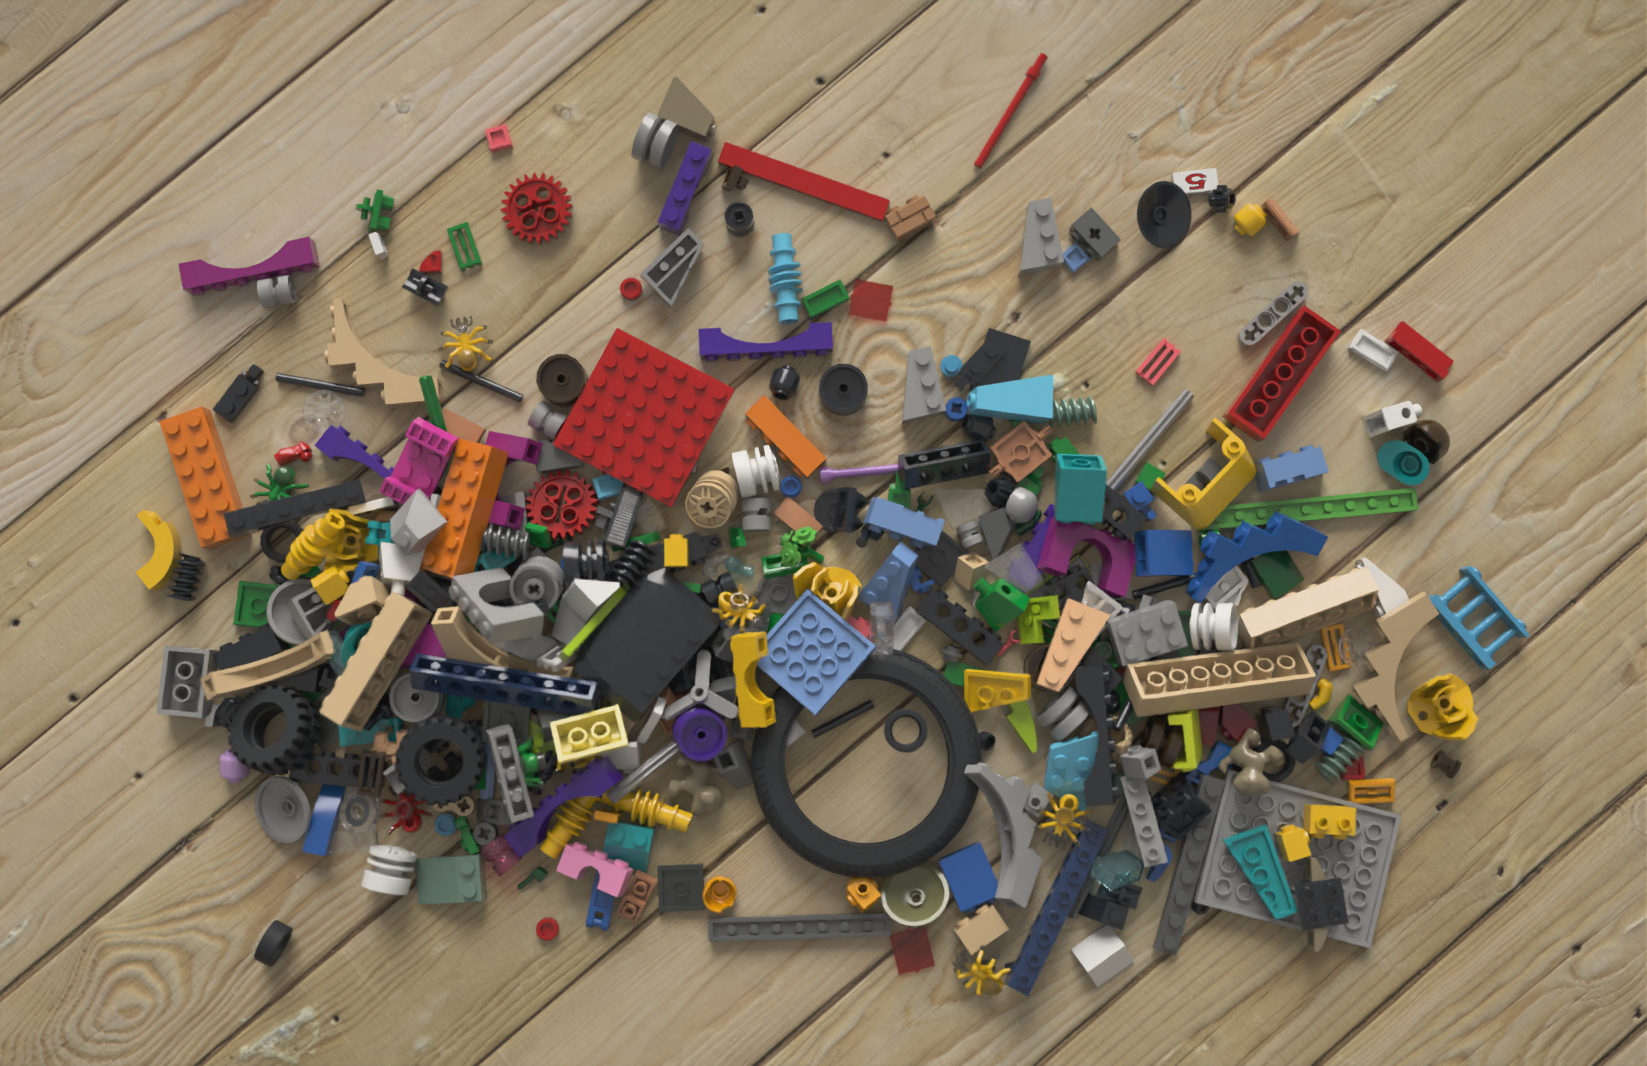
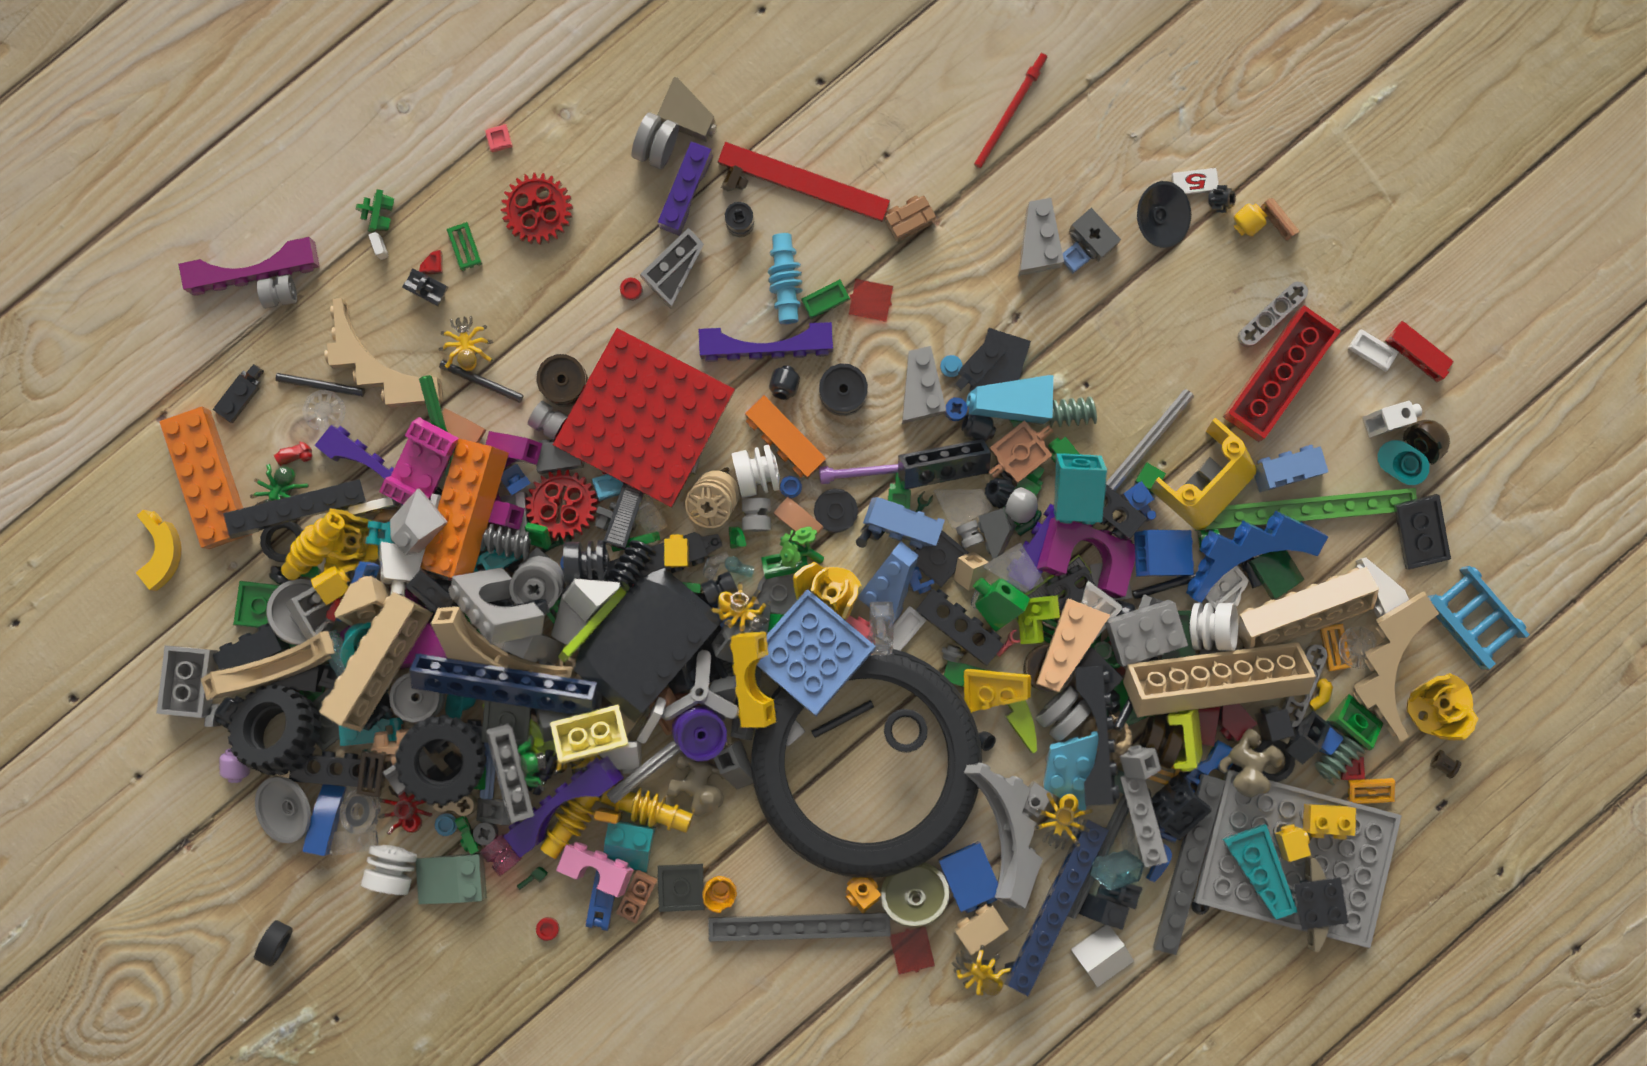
black piece [166,552,206,601] -> none
white tile [537,642,579,672] -> none
black tile [833,487,870,533] -> none
coral tile [1135,338,1181,386] -> none
none -> blue bracket [501,464,531,495]
none -> black tile [1393,494,1451,570]

